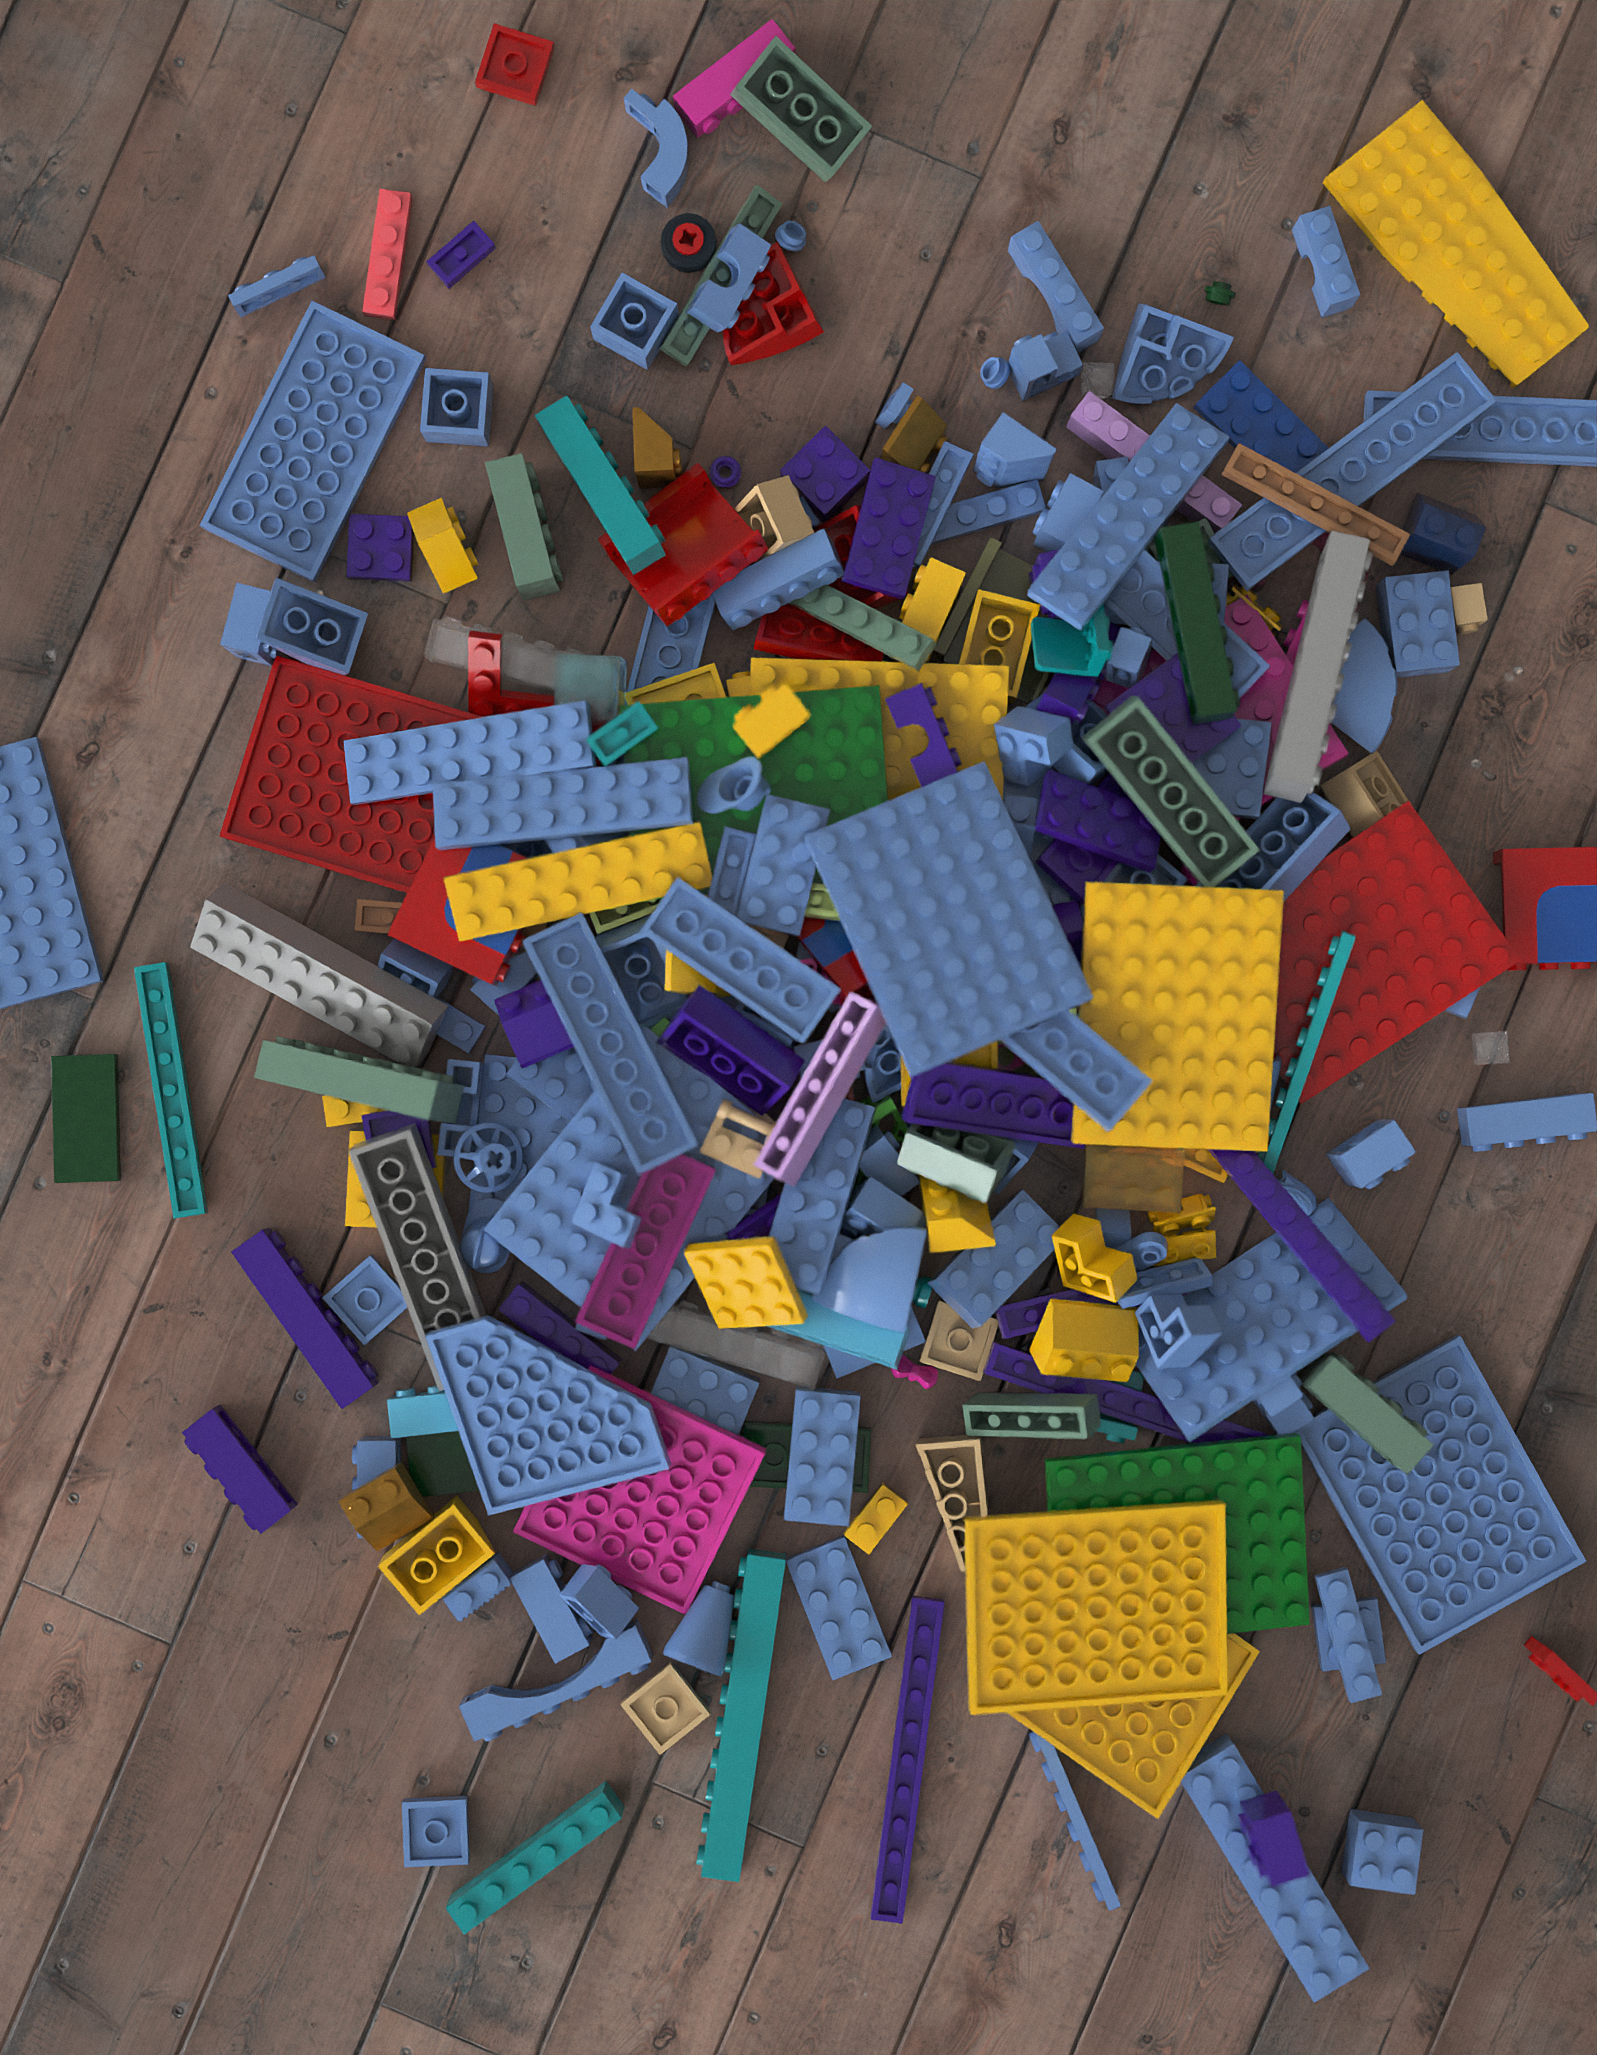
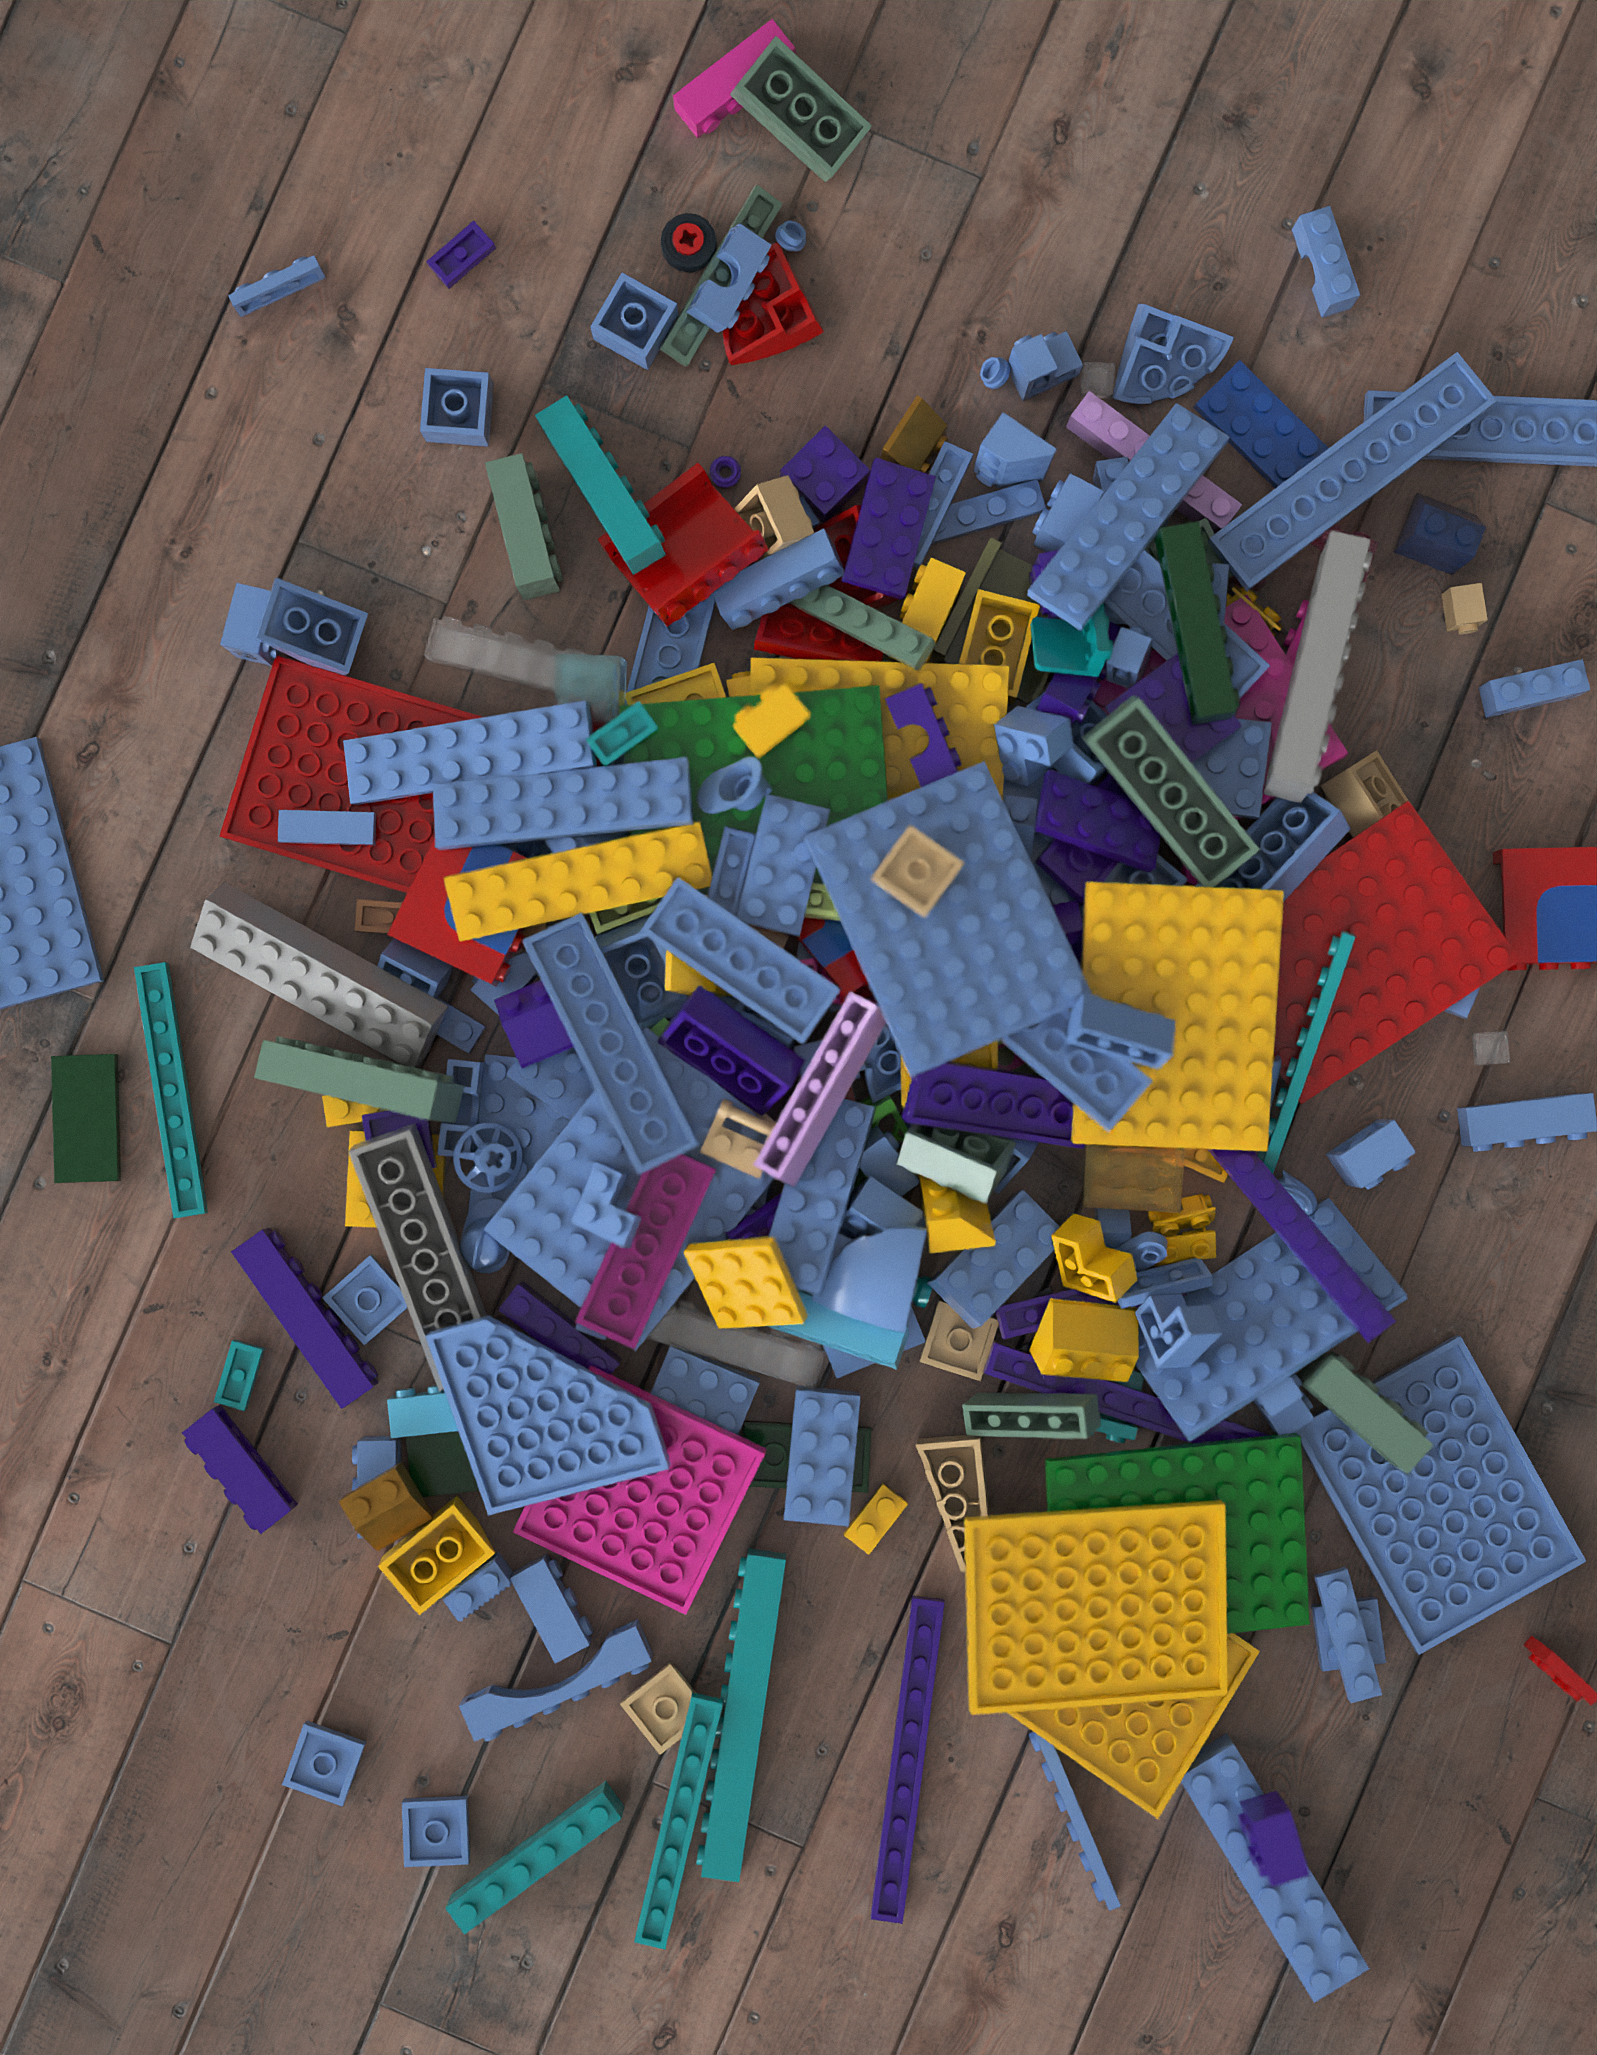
medium blue plate [200,300,426,583] -> none
dark purple plate [346,514,414,582] -> none
coral plate [362,189,413,320] -> none
yellow brick [407,497,479,594] -> none
red plate [468,631,565,717] -> none
red plate [475,23,555,106] -> none
medium blue brick [559,1564,639,1639] -> none
medium blue arch [624,88,689,208] -> none
pearl gold slope [632,407,682,489] -> none
medium blue cone [663,1581,735,1676] -> none
medium blue plate [786,1535,892,1680] -> none
medium blue plate [875,382,914,429] -> none
dark pink piece [891,1354,938,1389] -> none
medium blue arch [1008,221,1104,353] -> none
dark green plate [1204,281,1236,306] -> none
medium nougat plate [1221,443,1410,565] -> none
yellow wing [1323,100,1589,388] -> none
medium blue brick [1332,618,1398,753] -> none
medium blue brick [1341,1809,1423,1895] -> none
medium blue brick [1376,570,1460,678] -> none
none -> teal plate [214,1339,265,1411]
none -> medium blue tile [278,810,376,845]
none -> medium blue plate [282,1720,366,1807]
none -> teal plate [634,1692,724,1949]
none -> tan plate [871,825,964,918]
none -> medium blue brick [1067,993,1176,1069]
none -> medium blue brick [1478,659,1590,718]

